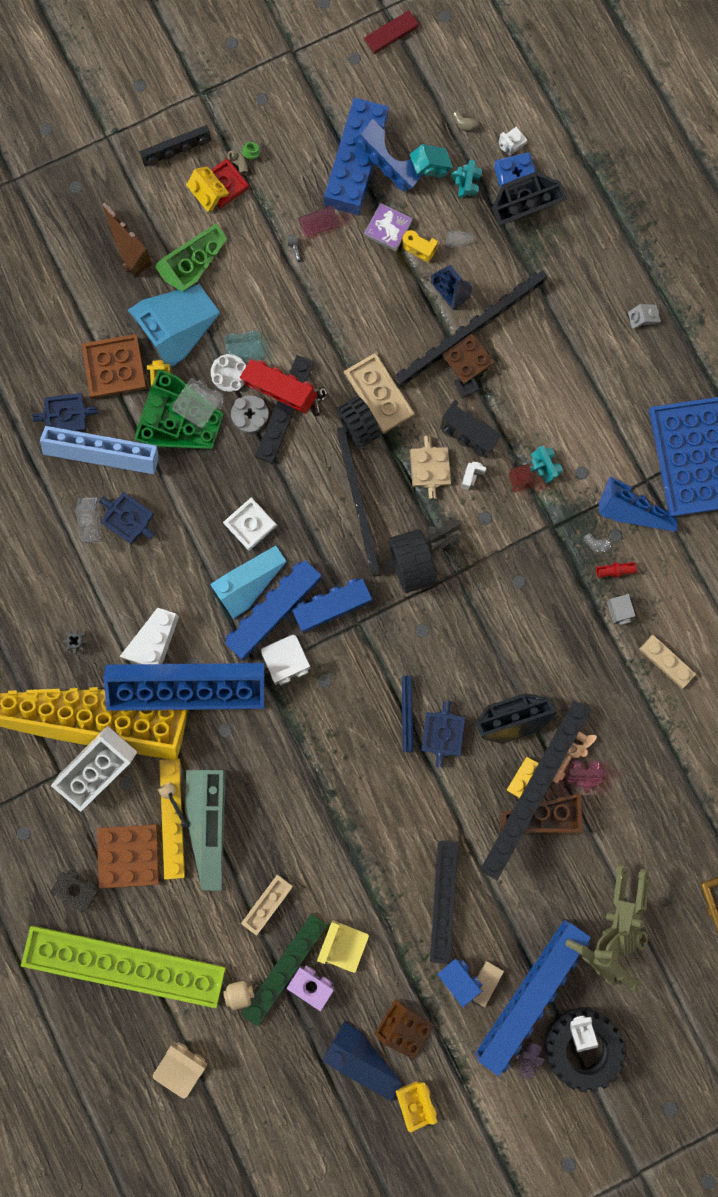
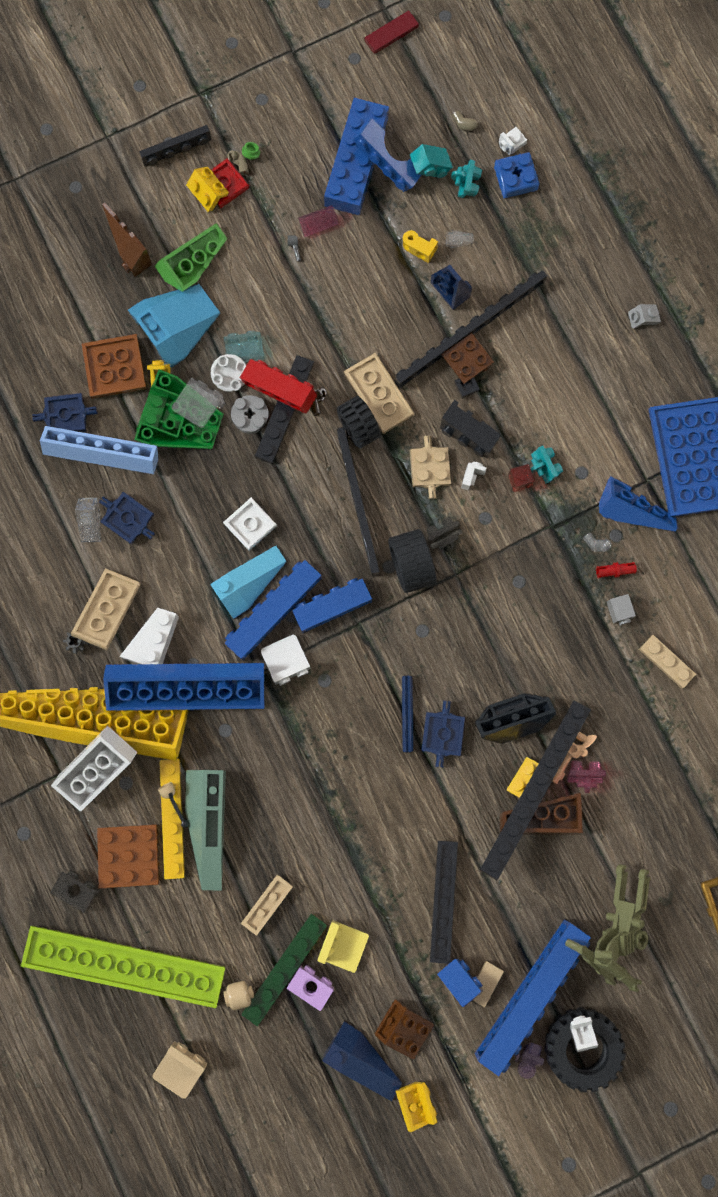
tile [364,203,413,252] -> none
black wedge [492,172,567,226] -> none
none -> tan tile [71,568,141,650]

